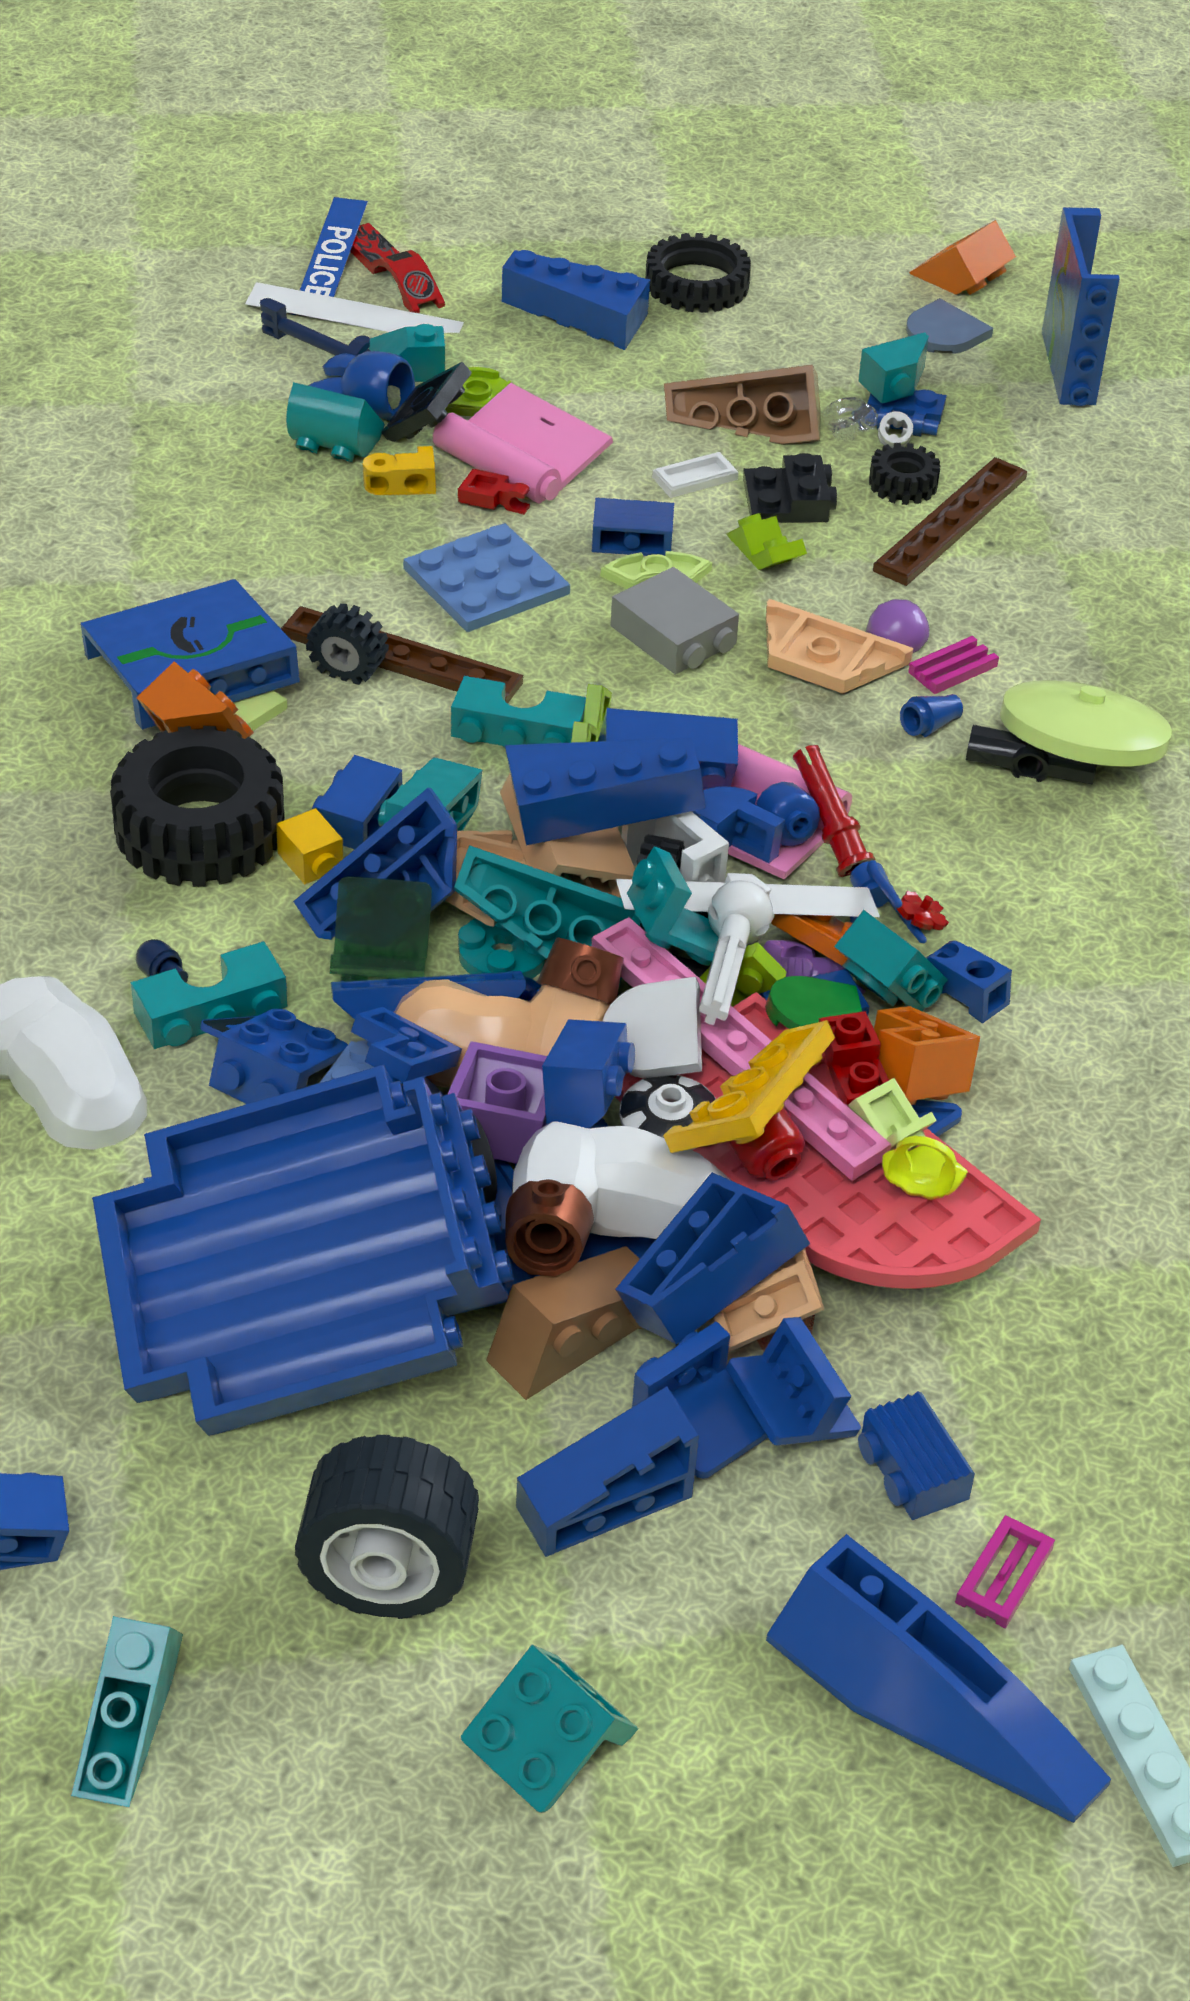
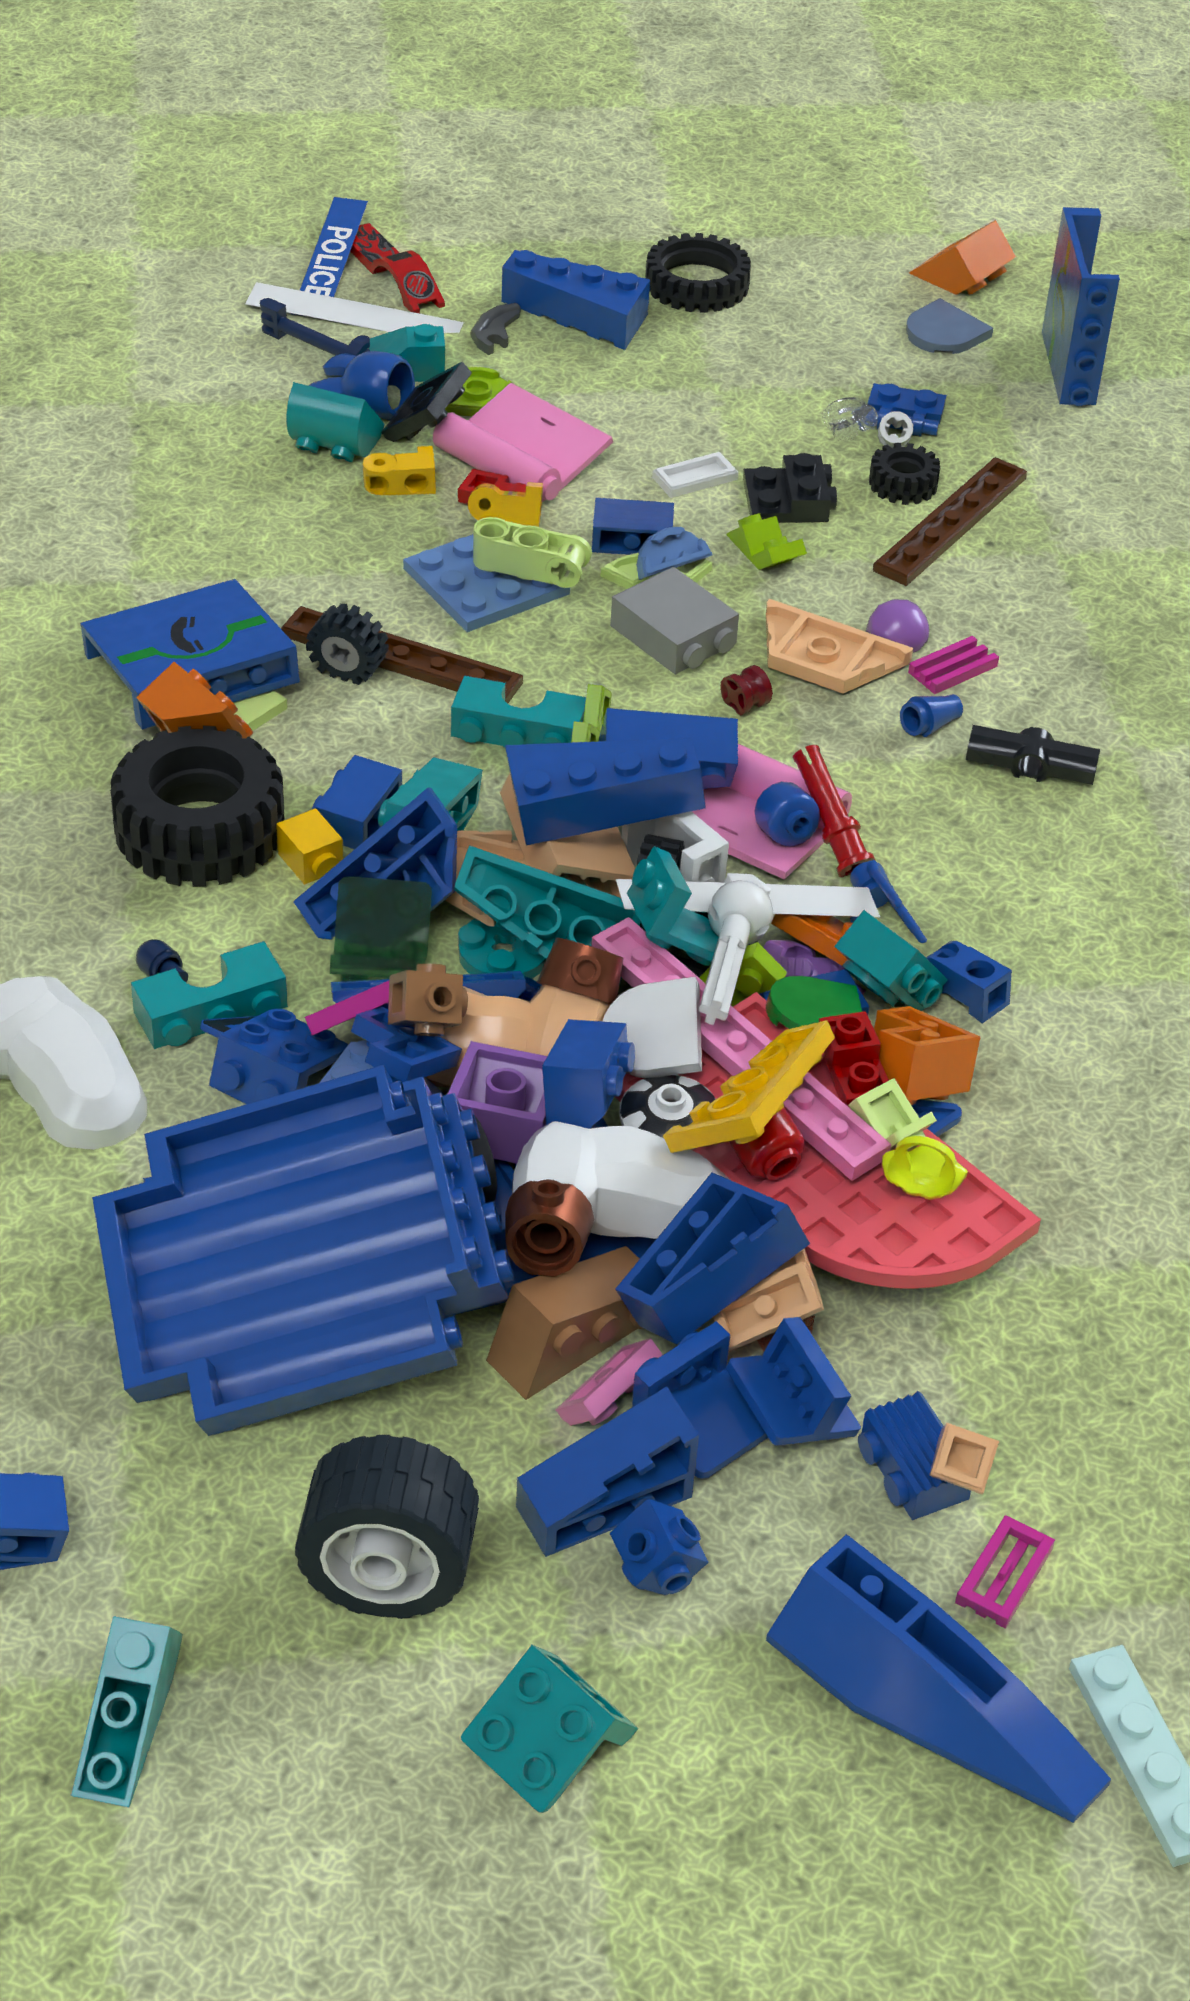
medium nougat wedge [664,364,821,444] -> none
blue brick [692,786,785,863] -> none
teal slope [858,332,929,403] -> none
red plant [896,890,949,931] -> none
yellowish green dish [1000,680,1172,767] -> none
none -> dark pink tile [304,981,389,1035]
none -> medium nougat brick [388,964,468,1037]
none -> yellow leg [468,482,543,527]
none -> dark grey piece [470,303,521,355]
none -> yellowish green piece [473,517,592,588]
none -> bright pink plate [555,1338,663,1426]
none -> blue brick [610,1498,709,1595]
none -> medium blue plate [636,527,713,580]
none -> dark red wheel [720,665,773,716]
none -> light nougat slope [929,1423,999,1494]

